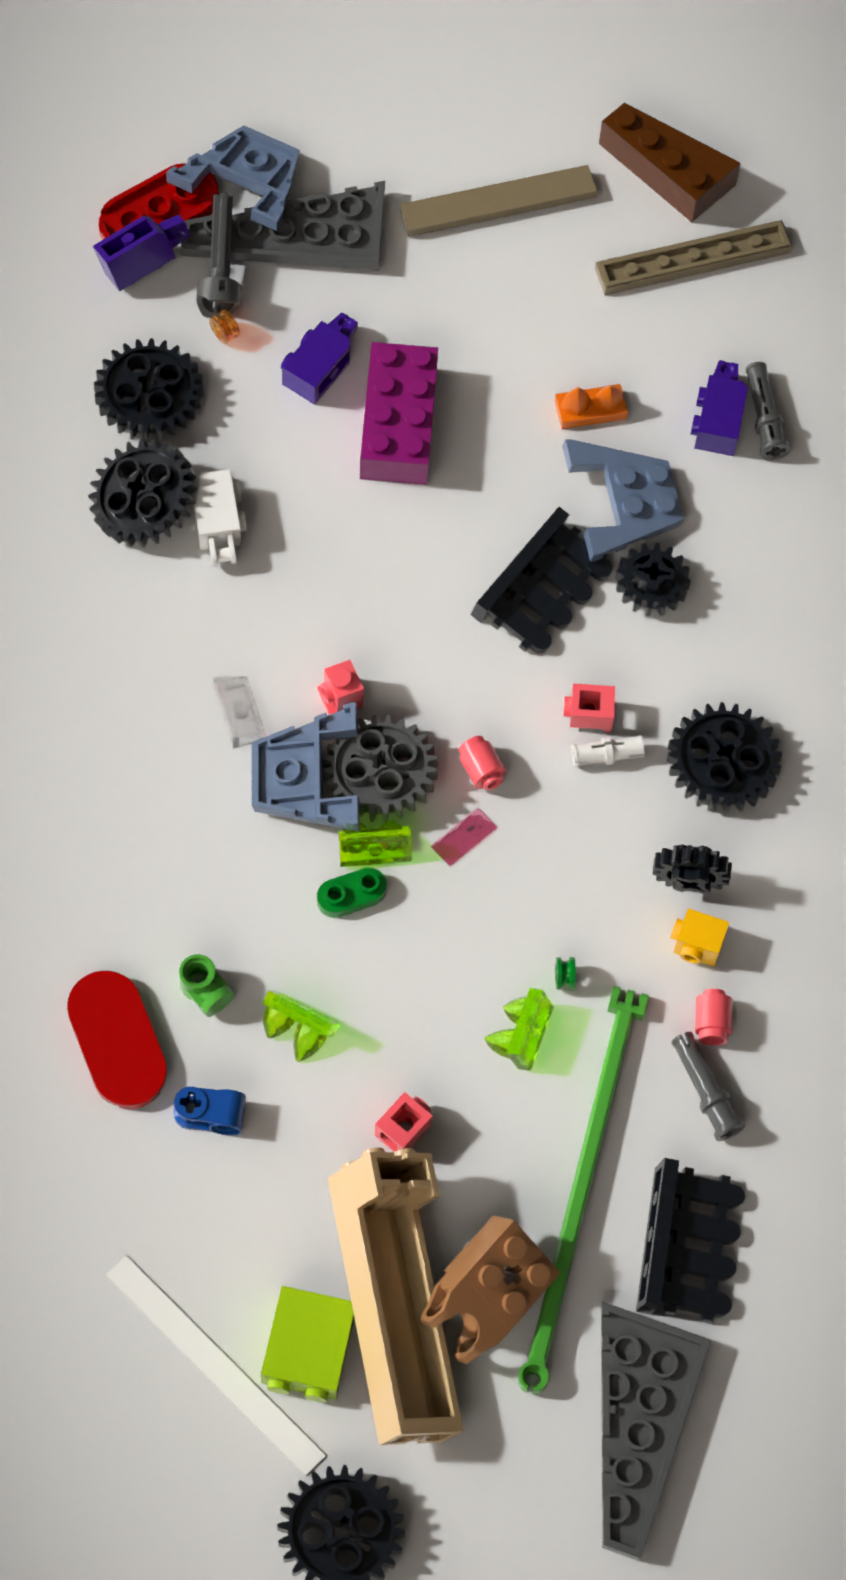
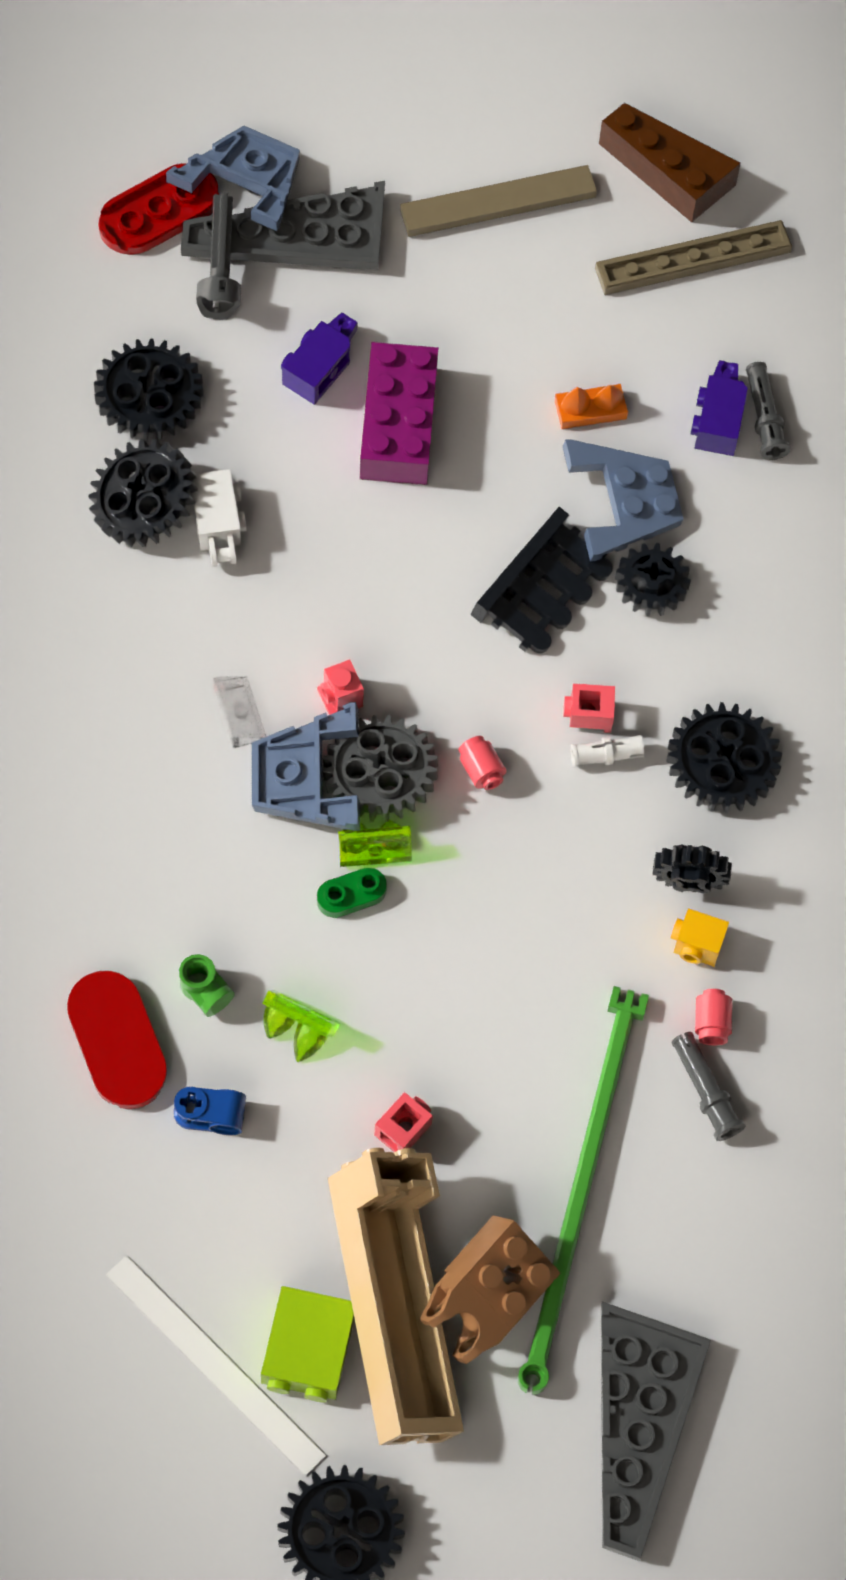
dark purple hinge [93,215,190,291] -> none
clear orange bush [209,310,240,344] -> none
clear pink sticker [430,808,497,866] -> none
clear neon green tile [484,988,554,1071] -> none
green bush [555,957,576,990] -> none
black fence [636,1158,745,1323] -> none

